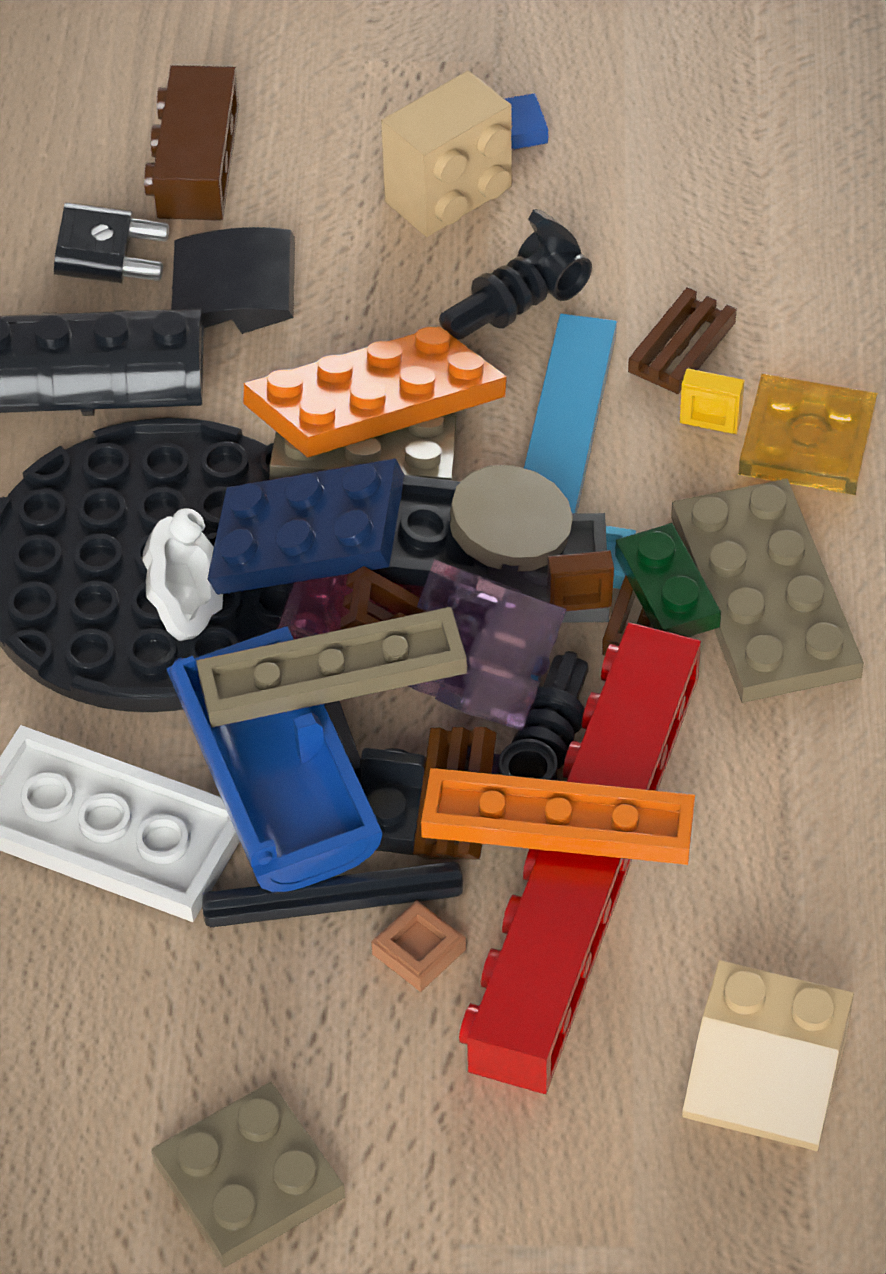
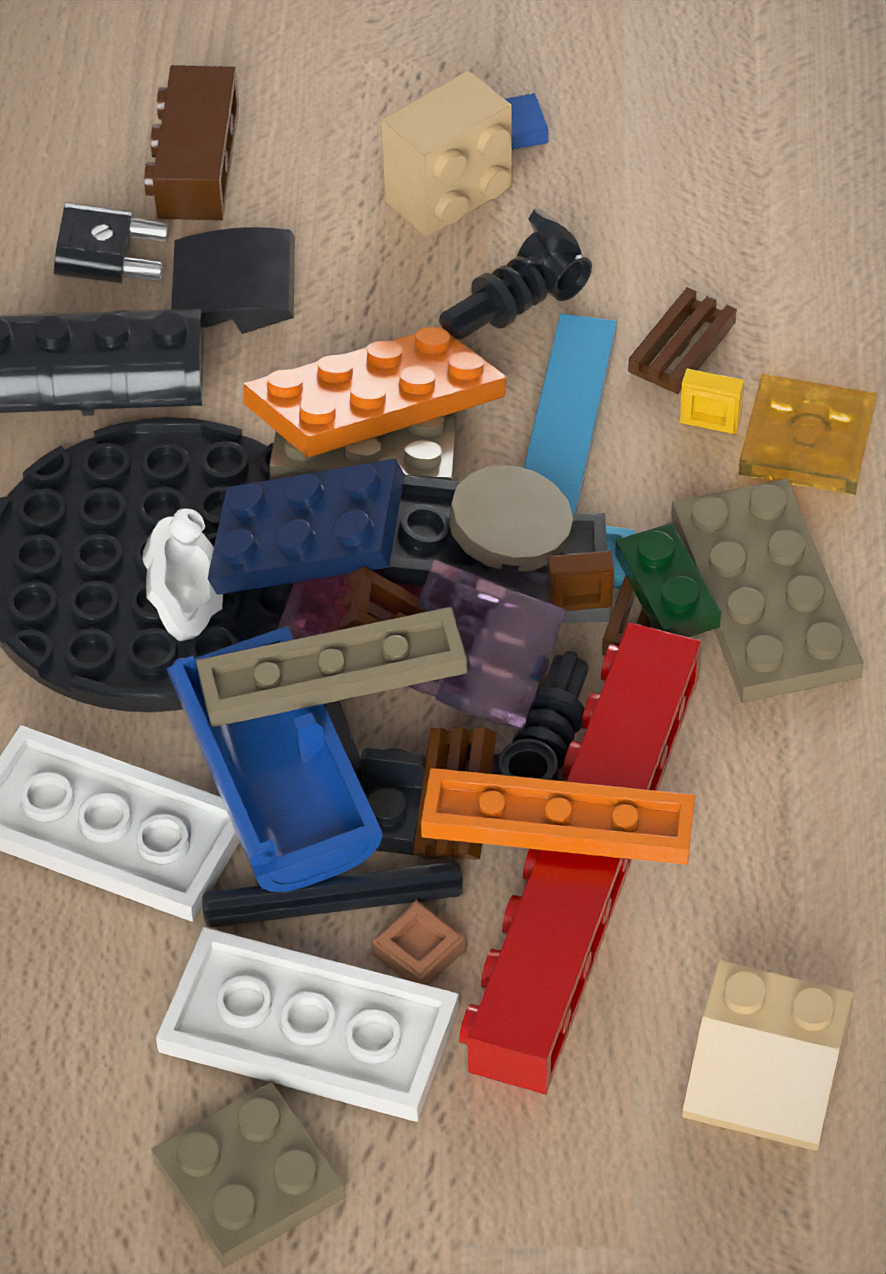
none -> white plate [156,927,459,1122]

